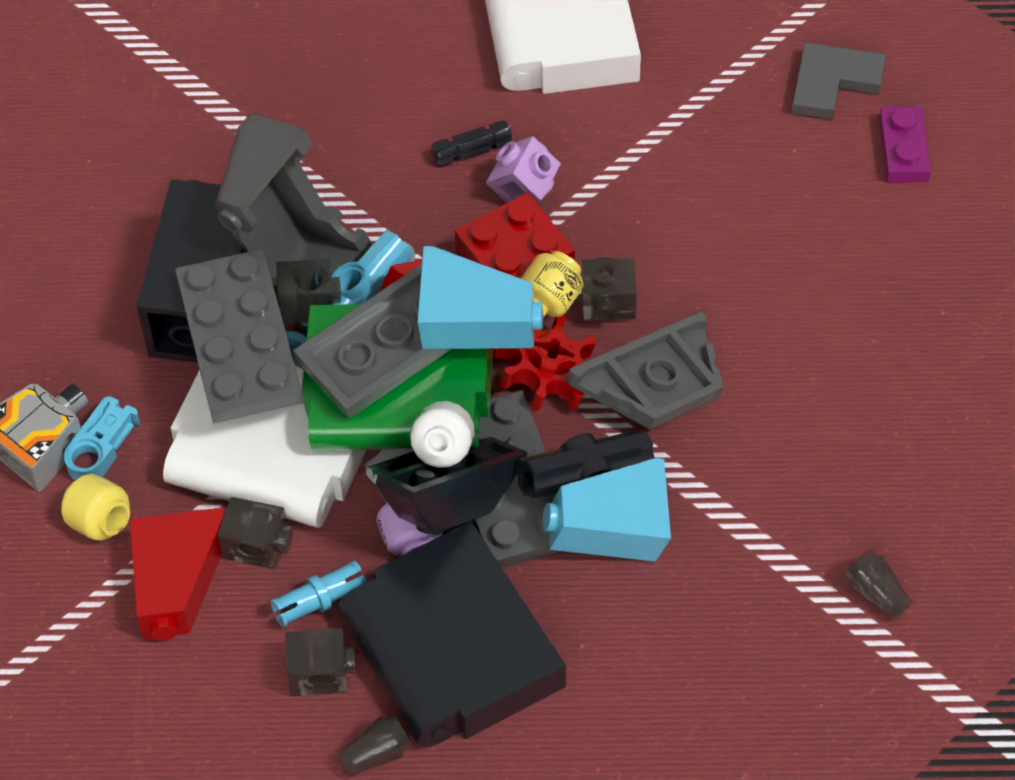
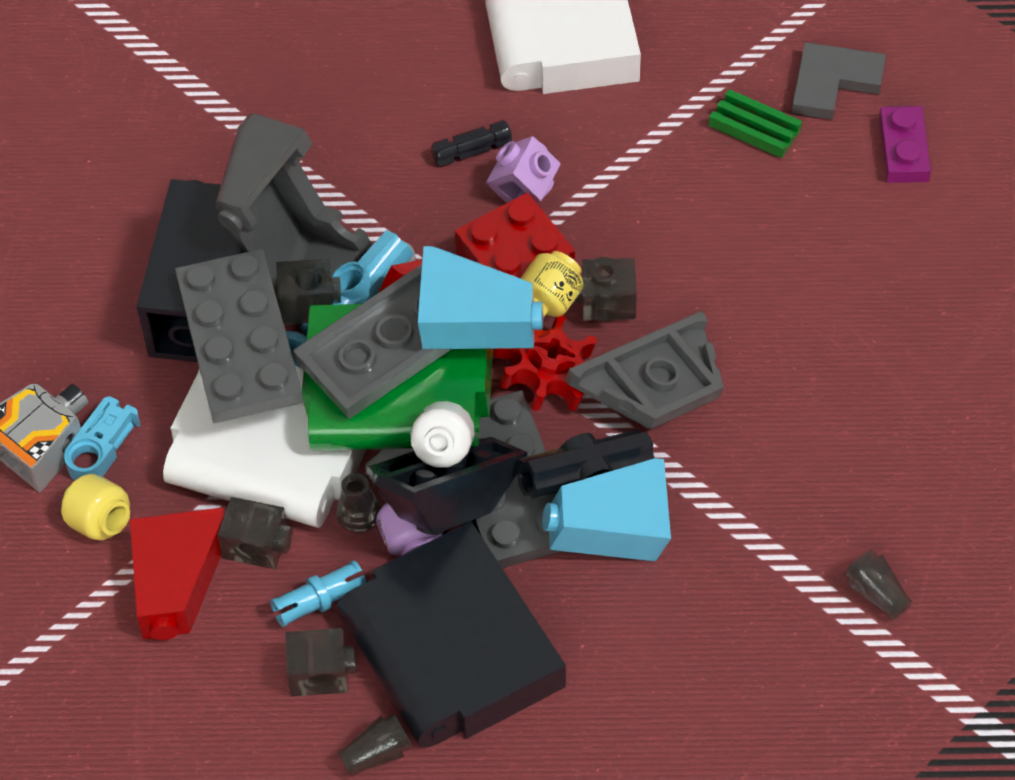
none -> clear smoke cone [336,473,381,534]
none -> green tile [708,89,802,158]

